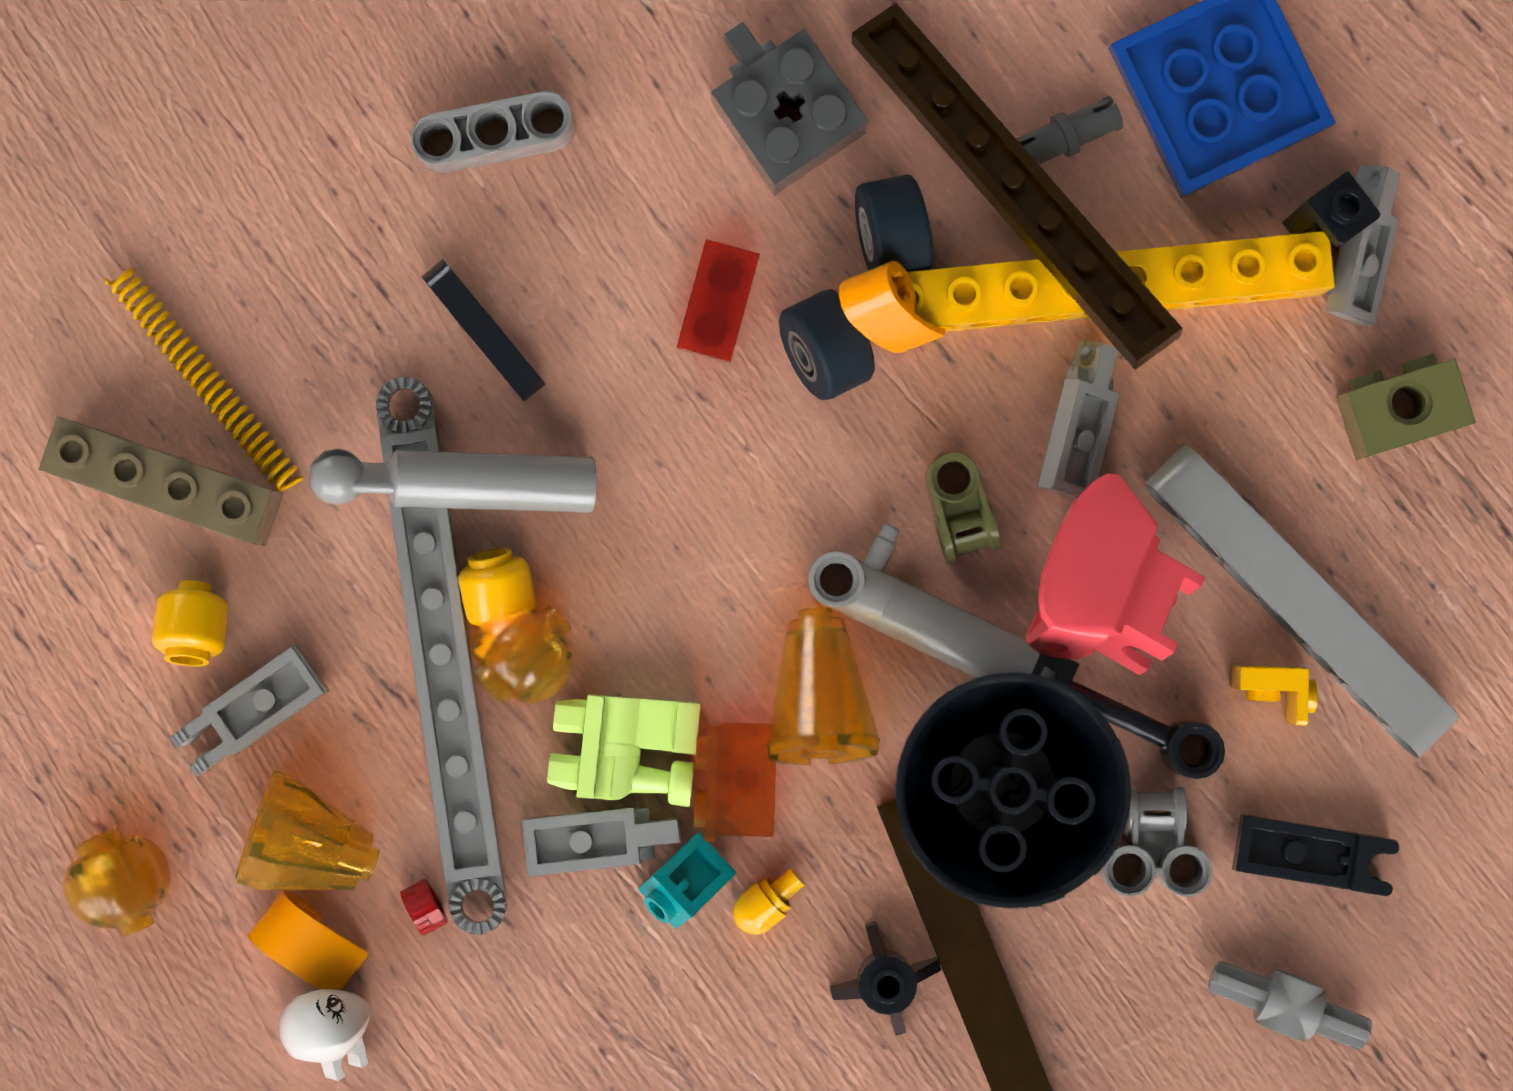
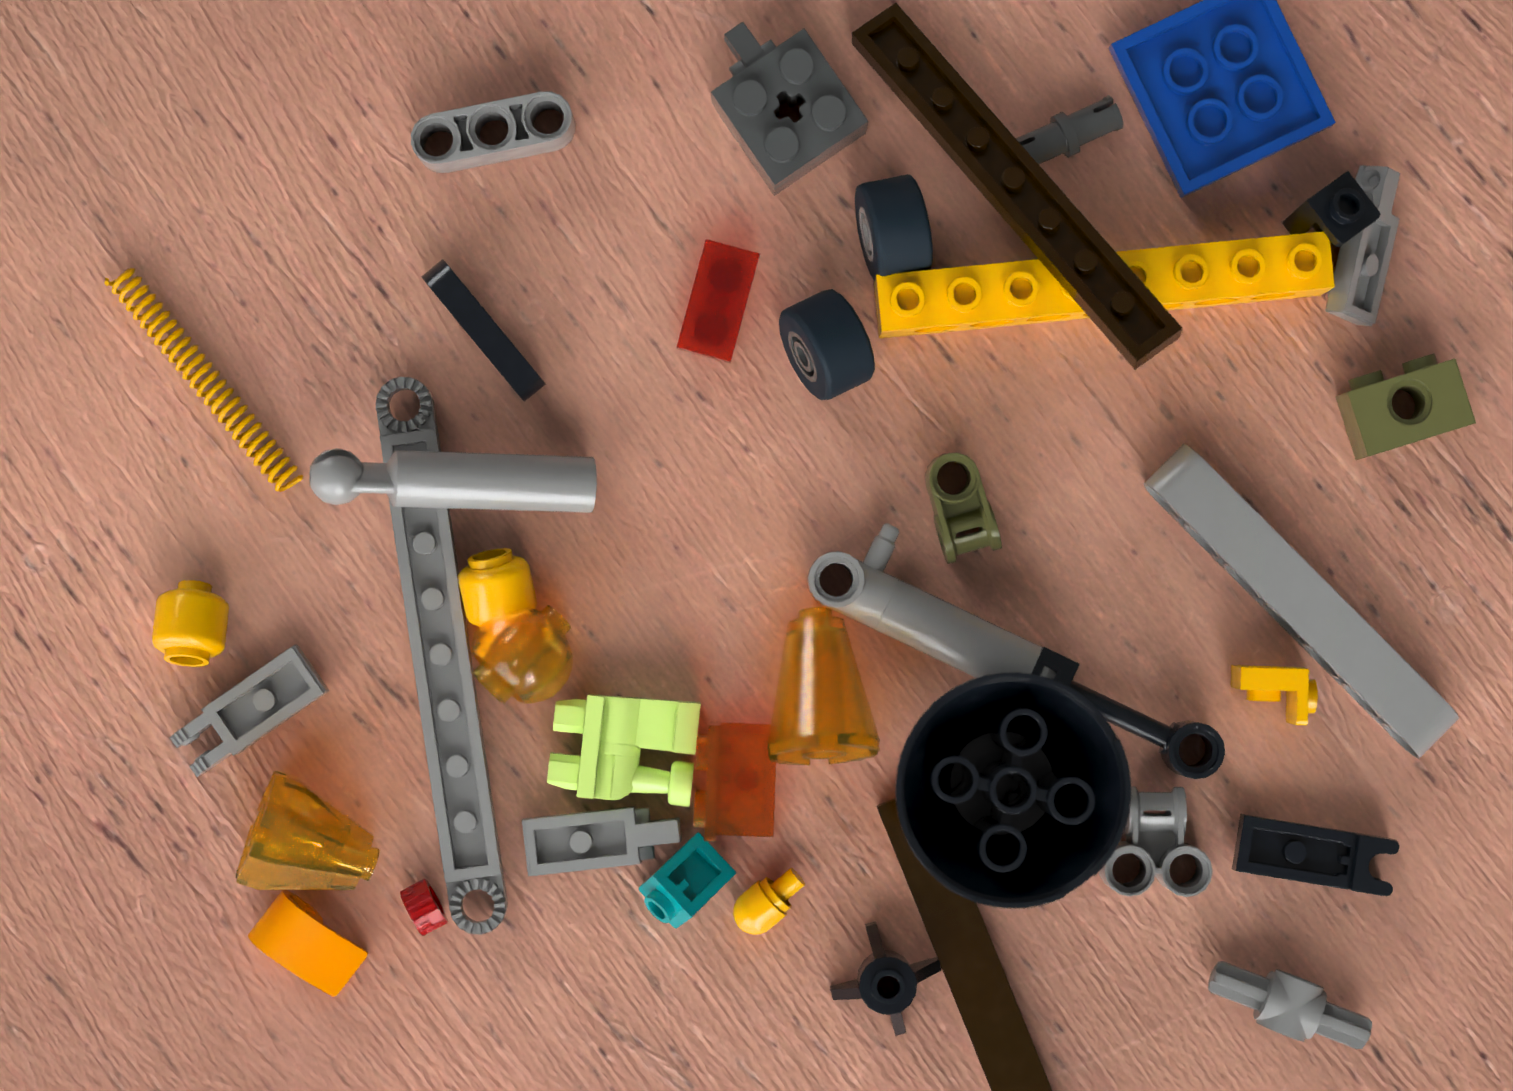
dark tan brick [38,416,283,546] -> none
clear yellow plant [63,827,171,936] -> none
white piece [279,989,371,1081] -> none
light orange panel [839,261,945,353] -> none
coral piece [1025,473,1205,675] -> none
light grey hinge [1038,340,1120,499] -> none

